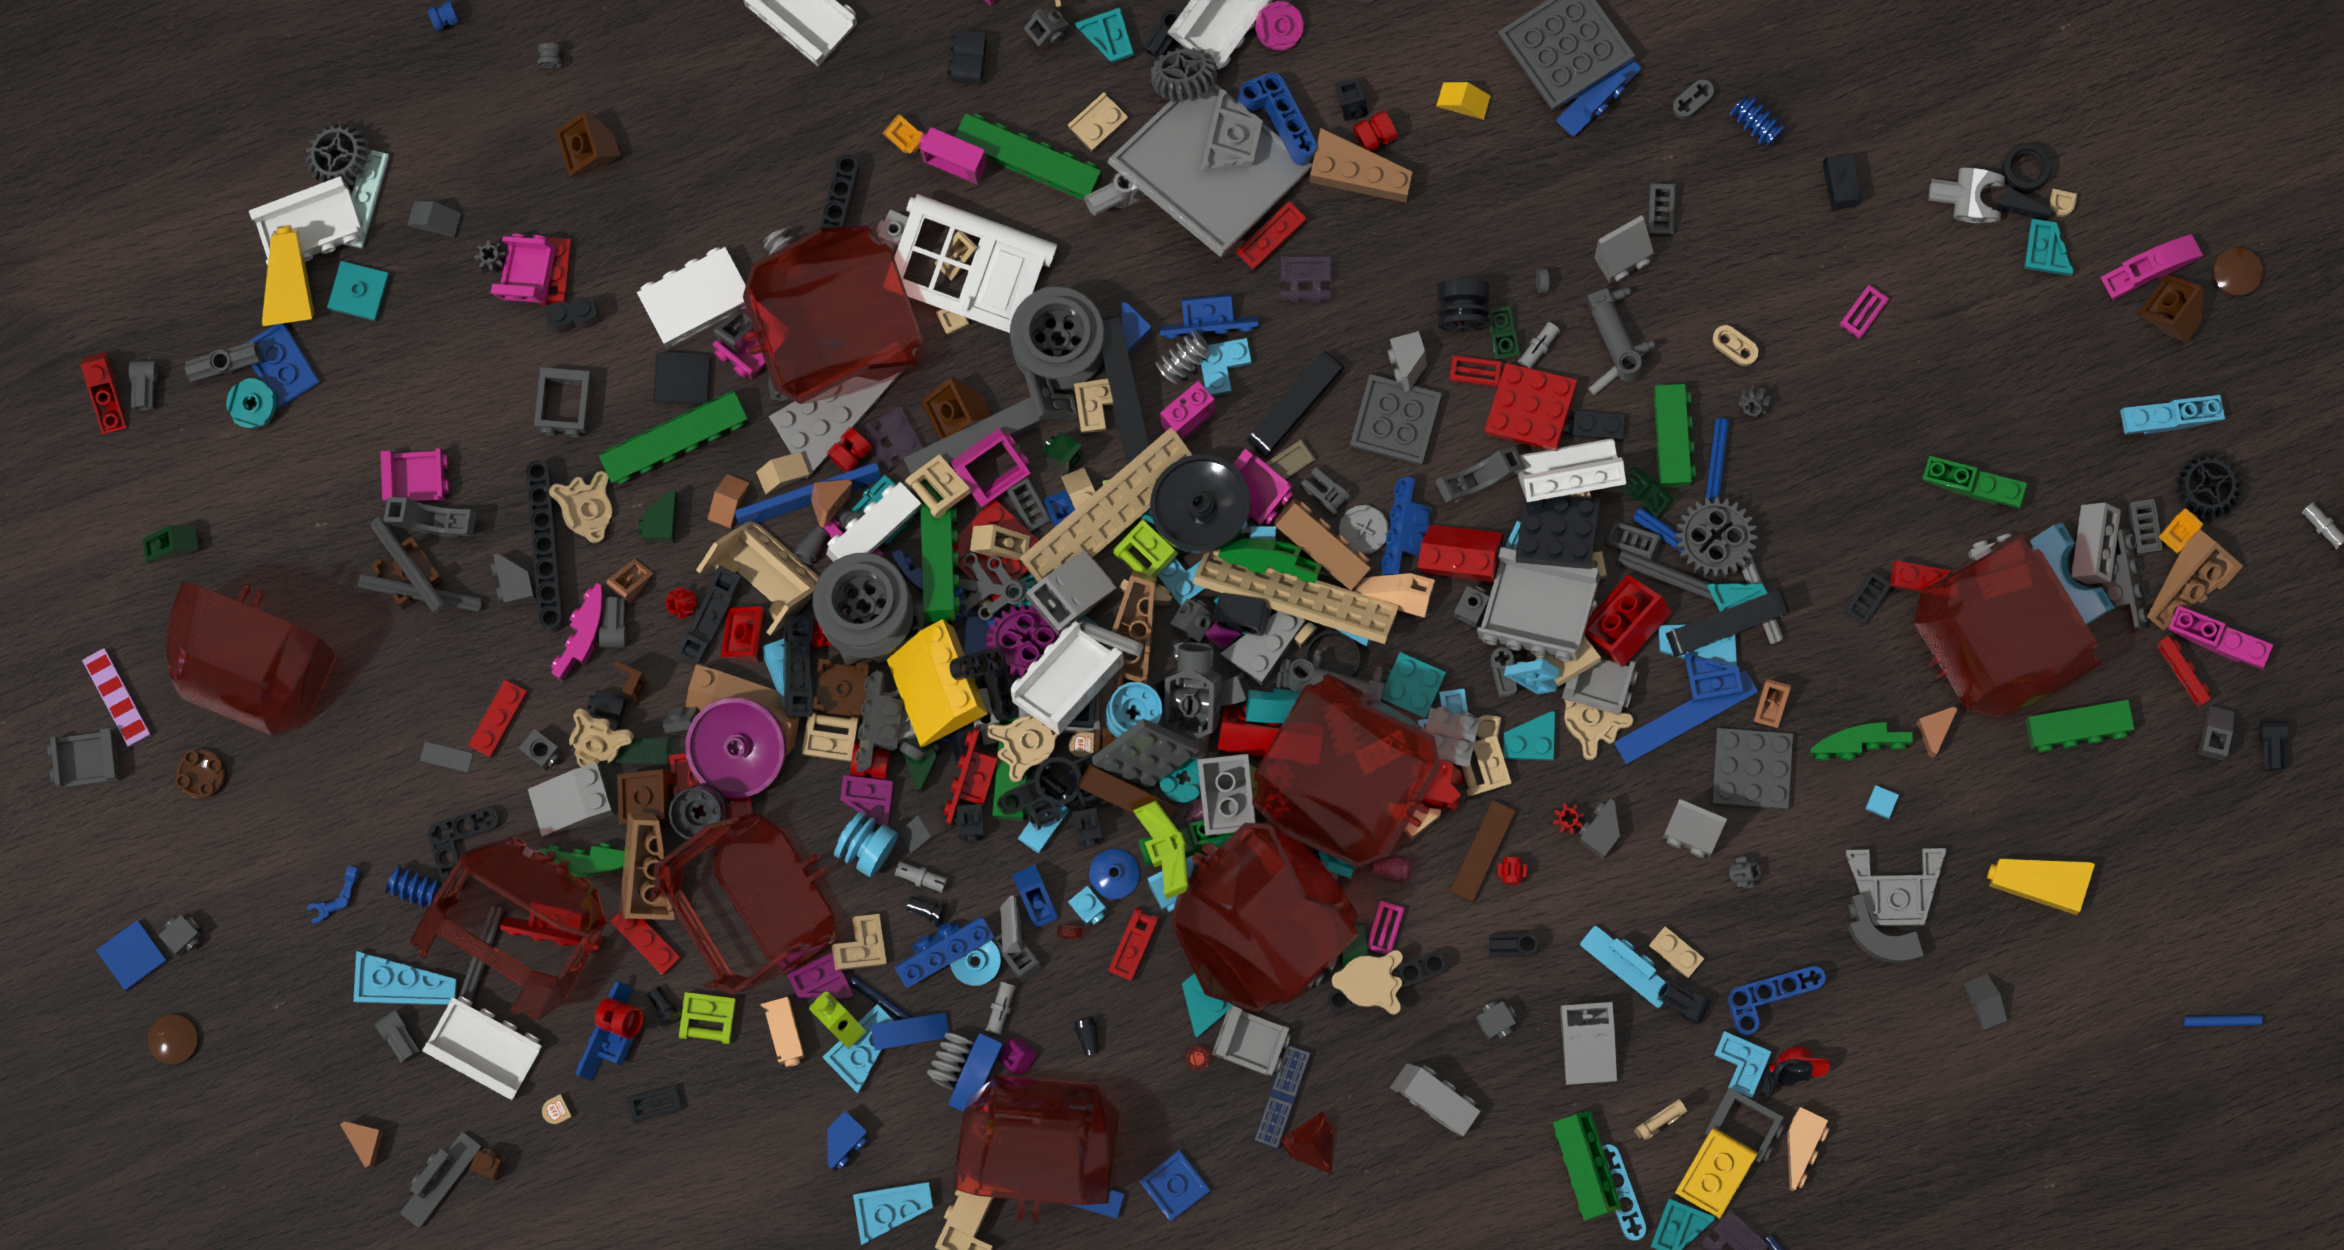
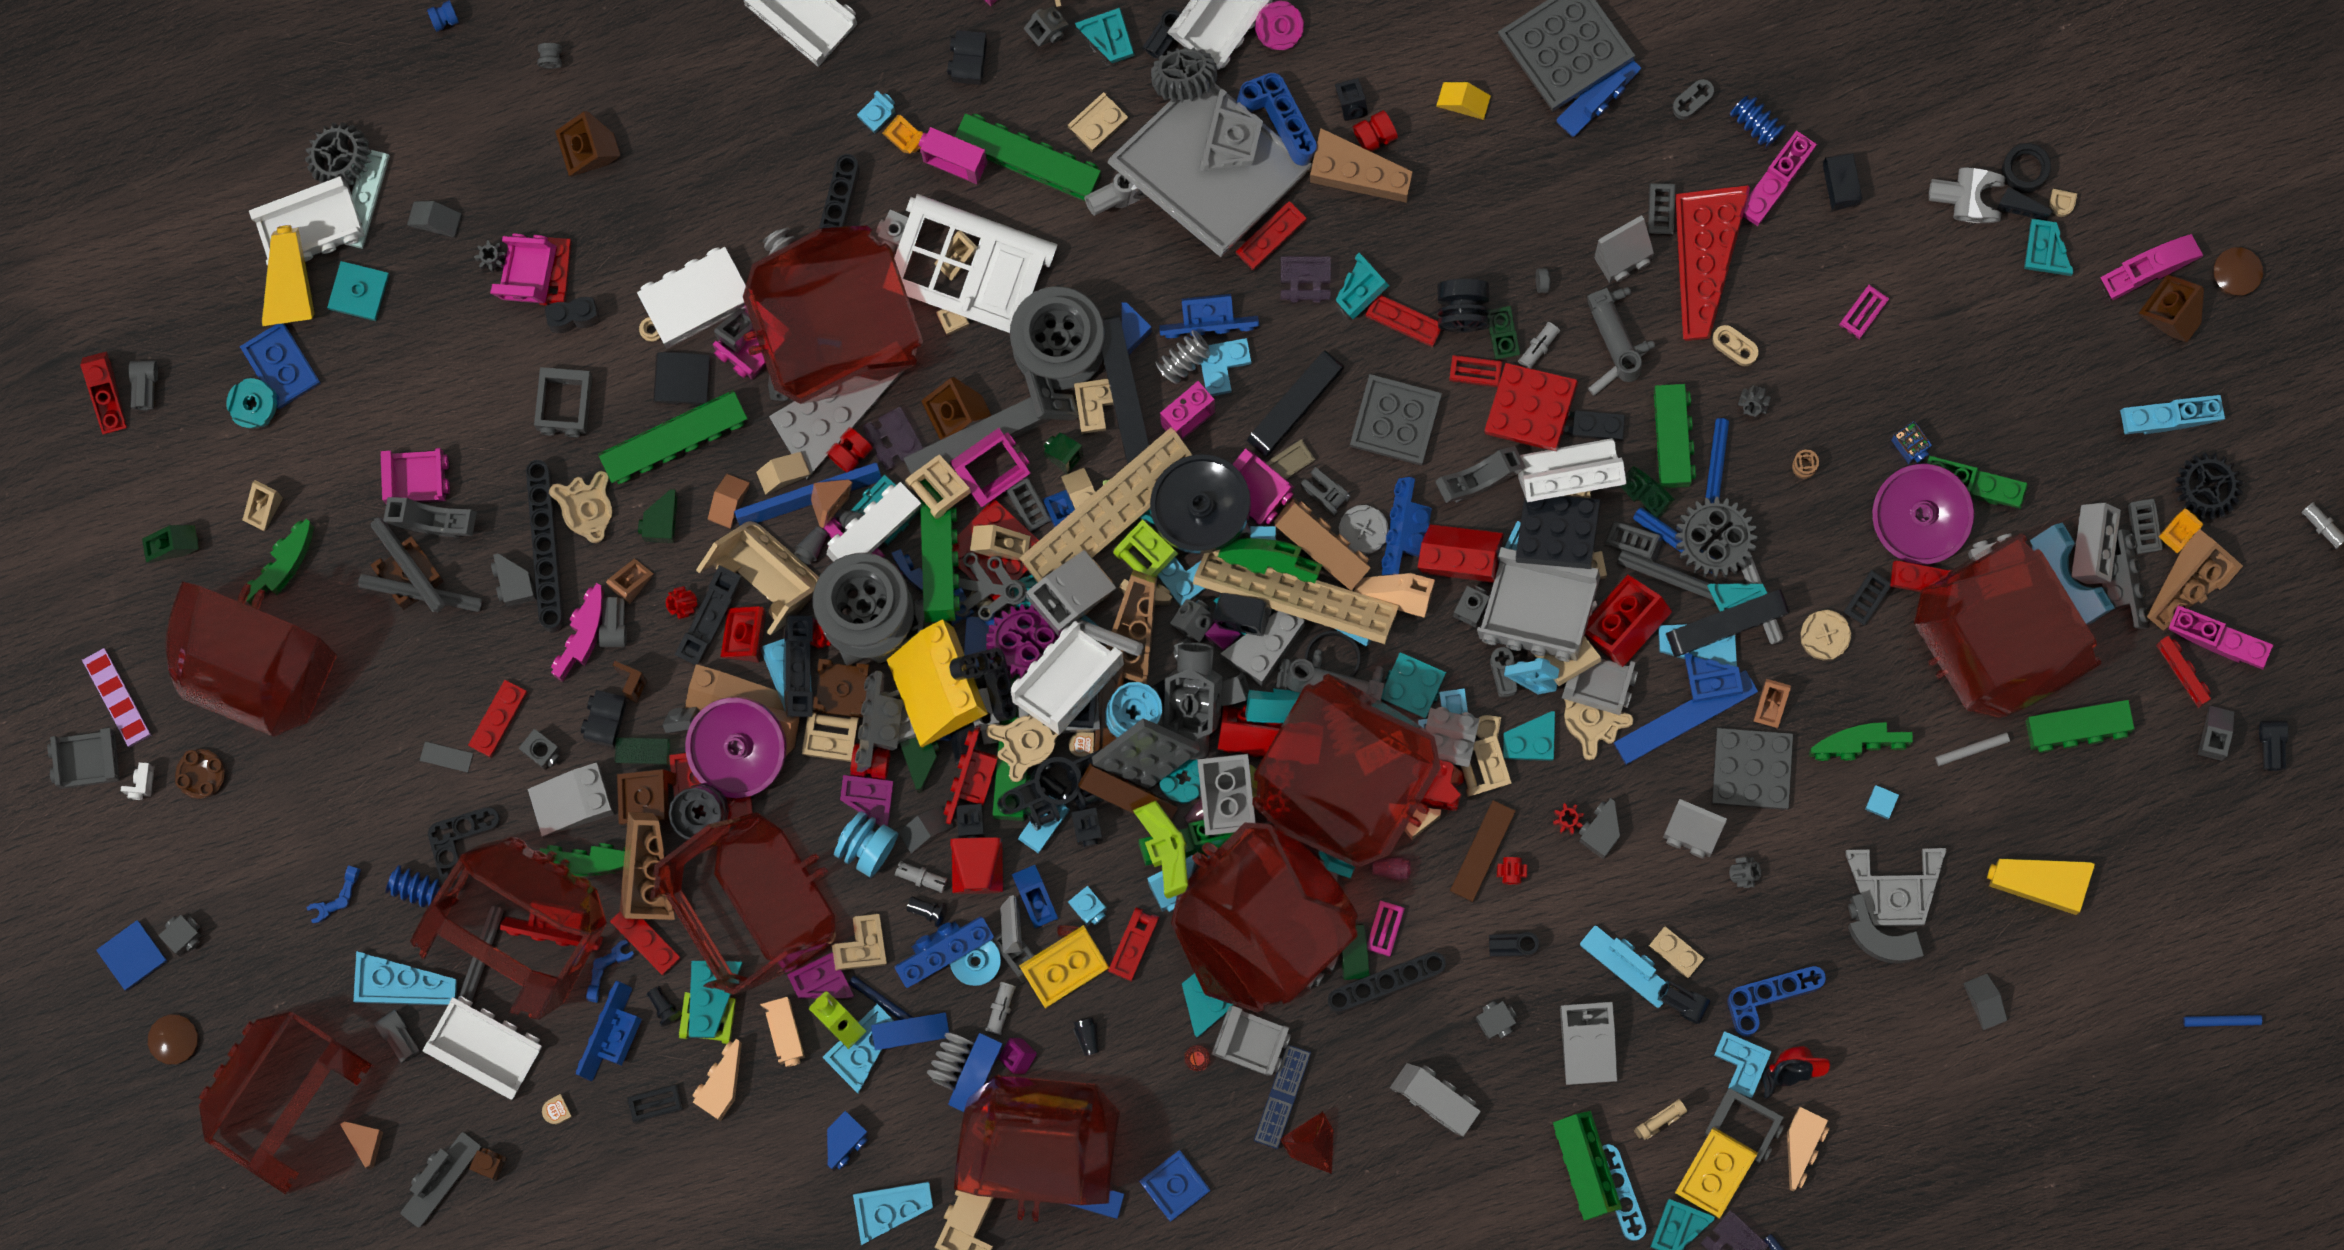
dark grey piece [185,341,263,383] -> none
tan tile [569,709,634,767] -> none
red wheel [594,997,643,1039] -> none
dark grey tile [899,741,925,762] -> none
blue dish [1089,849,1140,899] -> none
tan tile [1294,622,1318,648] -> none
tan tile [1332,950,1403,1015] -> none
light grey slope [1387,331,1427,392] -> none
nougat slope [1917,707,1957,758] -> none
none -> white bracket [121,762,154,800]
none -> clear red windscreen [198,1012,374,1195]
none -> green slope [240,518,314,606]
none -> tan slope [243,480,283,531]
none -> blue piece [586,940,635,1003]
none -> tan plate [639,317,660,342]
none -> teal wing [689,961,743,1038]
none -> light nougat slope [693,1039,742,1121]
none -> medium azure bracket [857,91,896,133]
none -> red piece [950,837,1003,894]
none -> yellow tile [1019,925,1109,1008]
none -> teal wing [1336,253,1390,319]
none -> red tile [1365,295,1441,347]
none -> red wing [1675,185,1750,341]
none -> dark pink slope [1743,130,1817,226]
none -> medium nougat wheel [1792,449,1819,479]
none -> tan tile [1800,610,1851,661]
none -> magenta dish [1873,463,1974,564]
none -> brick [1891,422,1932,464]
none -> light grey bar [1935,732,2010,766]

